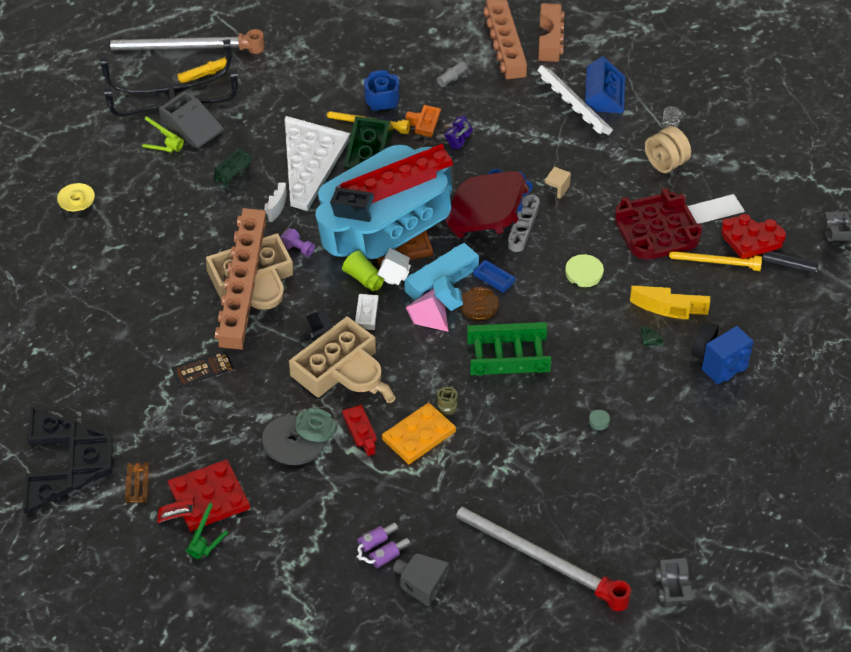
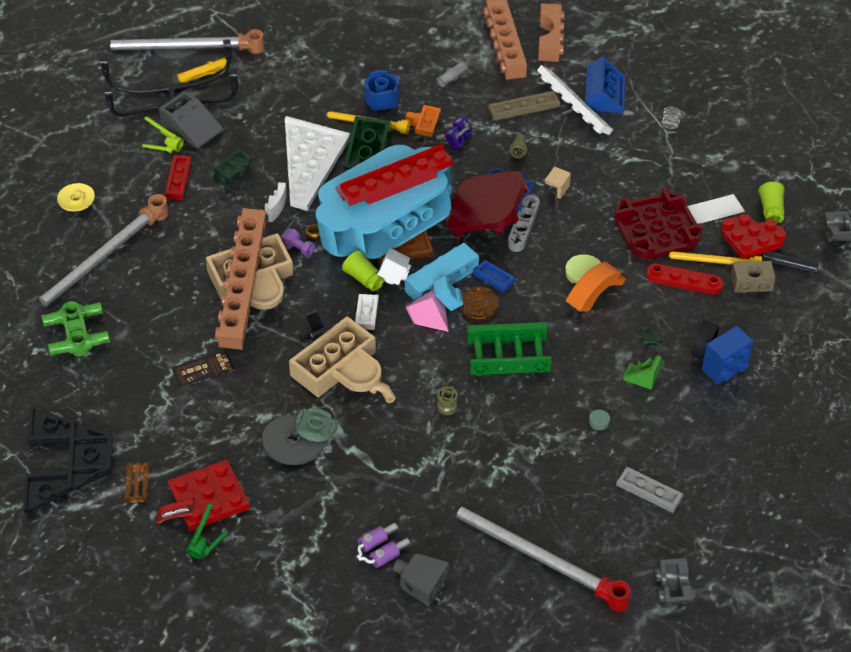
black panel [330,187,374,222] -> none
red hinge [342,405,377,456] -> none
light orange plate [382,402,456,464] -> none
yellow slope [630,286,710,320] -> none
tan wheel [645,126,691,173] -> none
none -> flat silver piece [39,194,169,307]
none -> bright green piece [41,301,110,356]
none -> red tile [165,155,192,200]
none -> pearl gold piece [305,224,320,240]
none -> dark tan tile [488,91,560,121]
none -> olive cone [509,134,527,158]
none -> orange arch [566,262,626,312]
none -> light grey tile [616,467,683,513]
none -> bright green slope [622,355,665,390]
none -> red plate [646,264,723,295]
none -> dark tan brick [731,261,775,293]
none -> lime plant [758,182,784,223]

